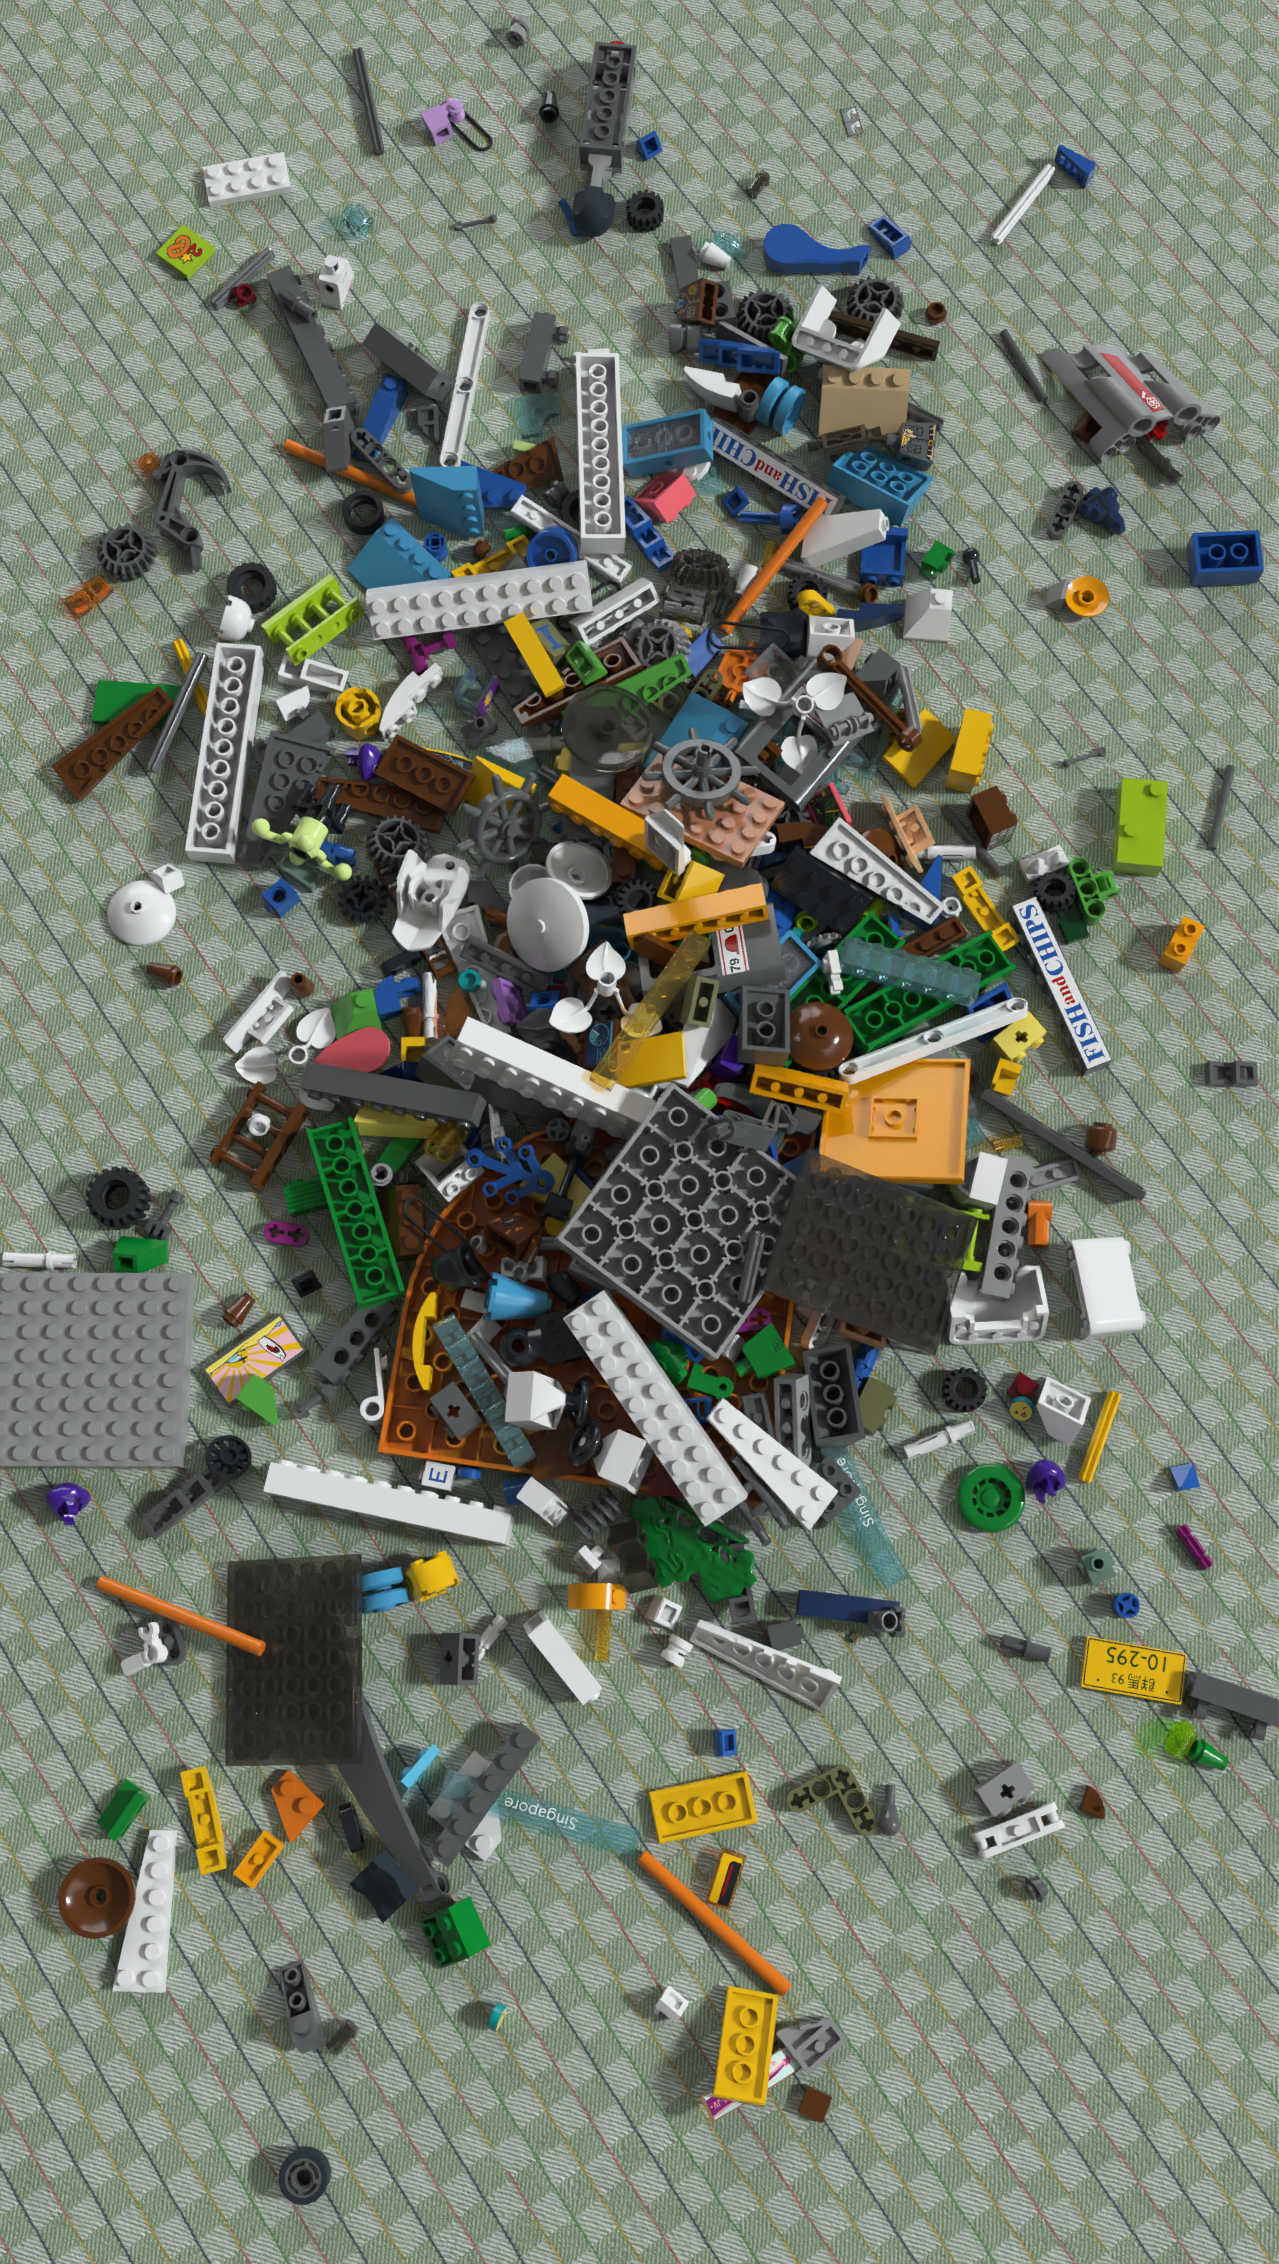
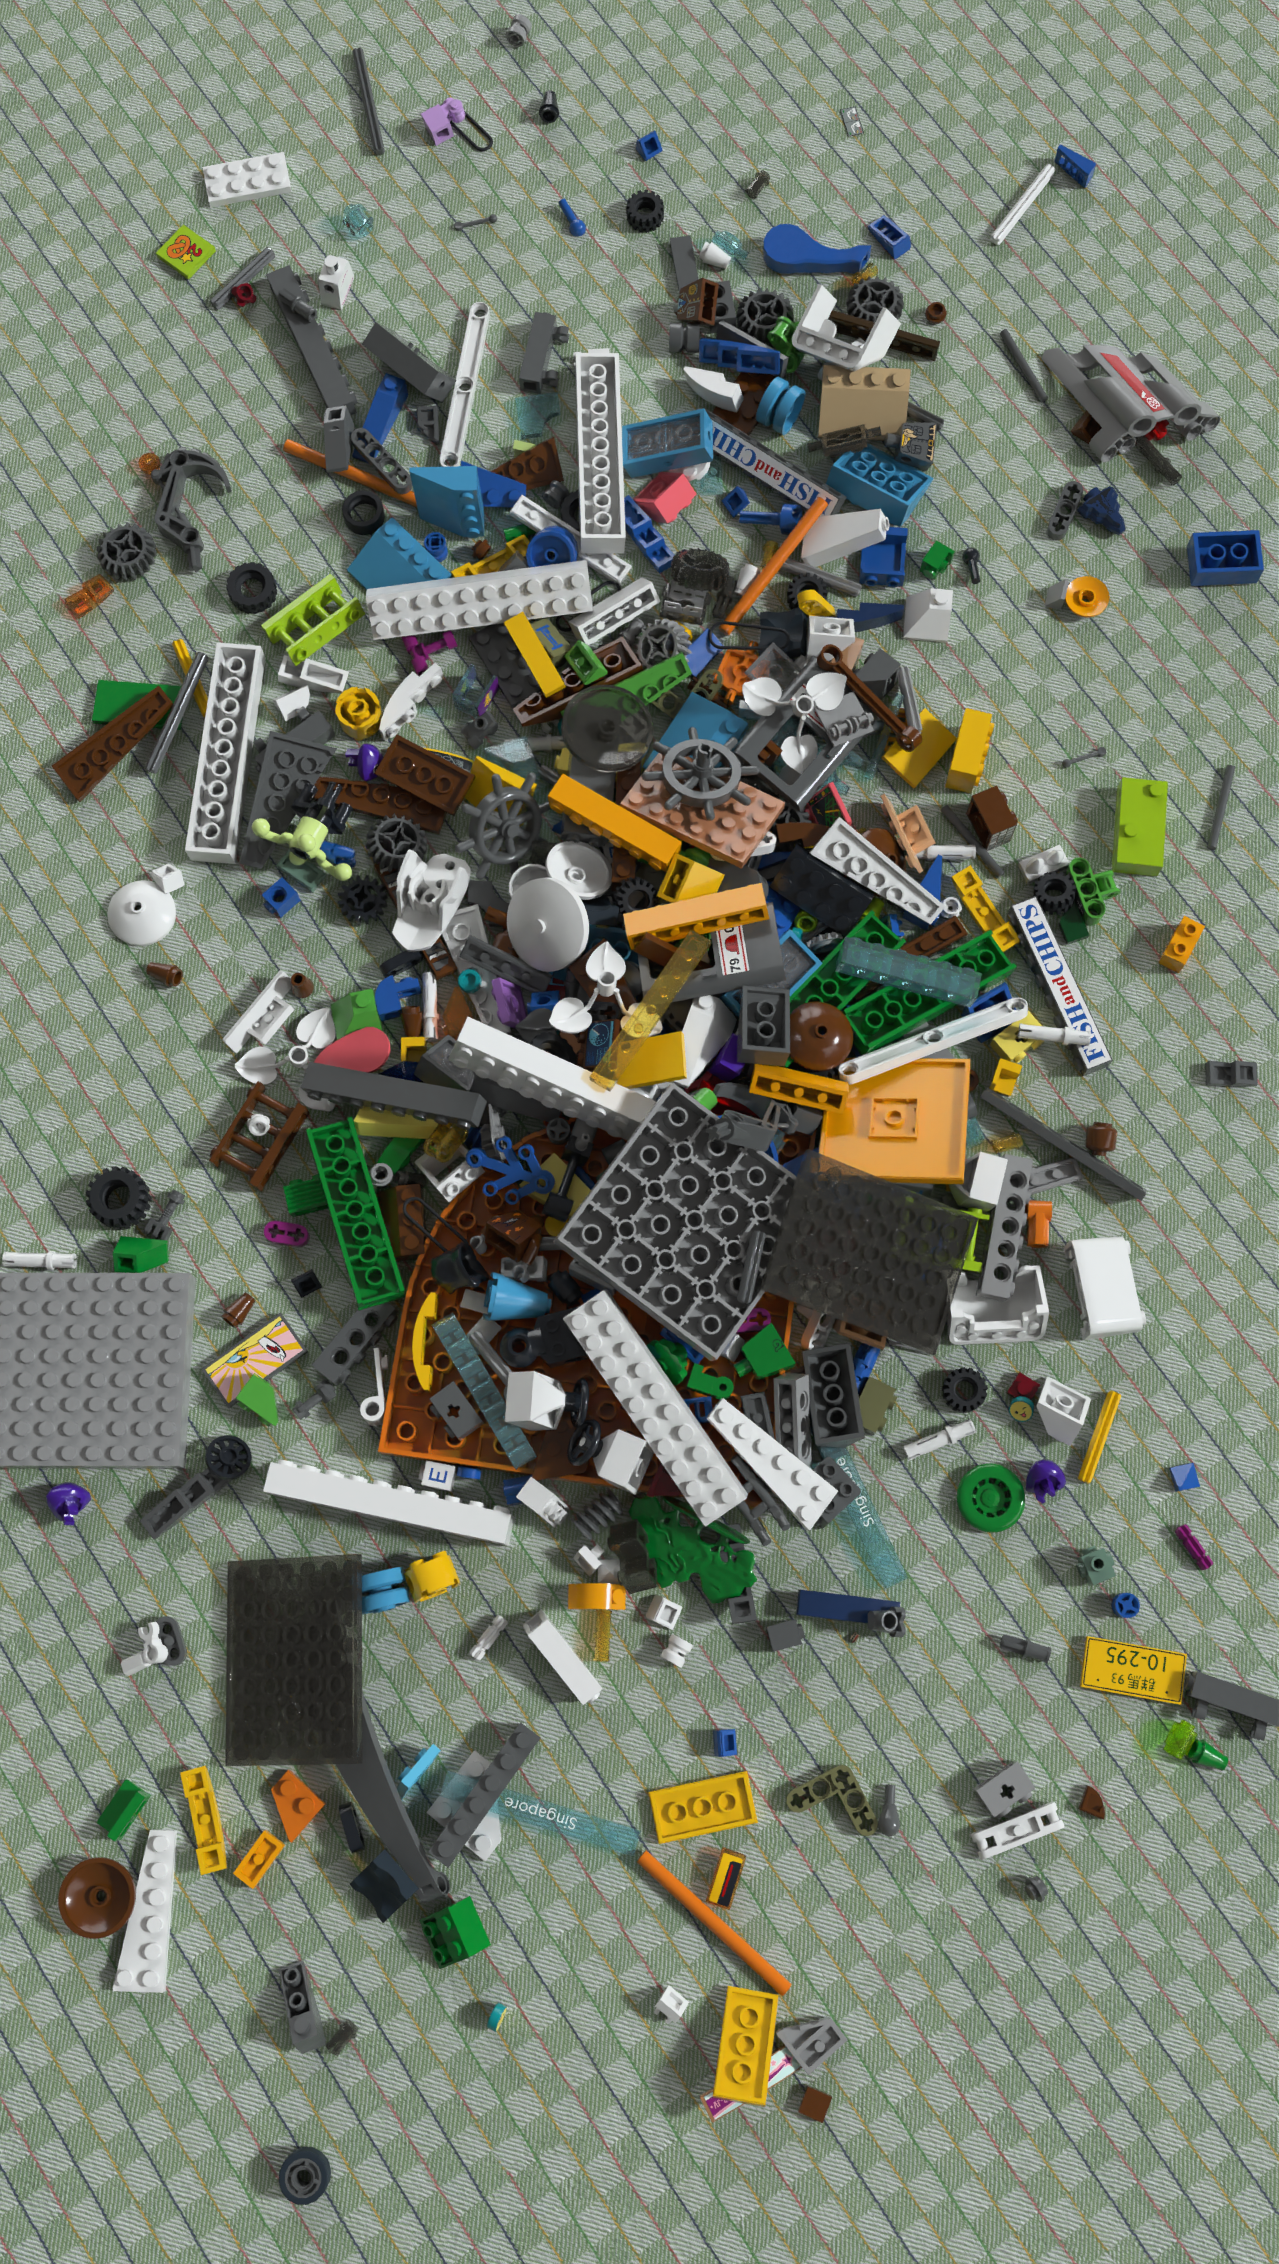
orange piece [96,1575,266,1656] -> none
white cylinder [217,595,255,642] -> none
dark grey brick [439,1633,480,1685] -> none
dark grey piece [572,40,637,238] -> none
white slope [644,809,691,877] -> none
olive brick [680,975,720,1028] -> none
white wing [689,1619,842,1712] -> none
dark grey brick [738,389,760,422] -> none
white plate [821,950,843,995] -> none
reddish brown plate [858,583,878,603] -> none
none -> clear yellow pin [852,263,878,286]
none -> white pin [1018,1023,1091,1046]

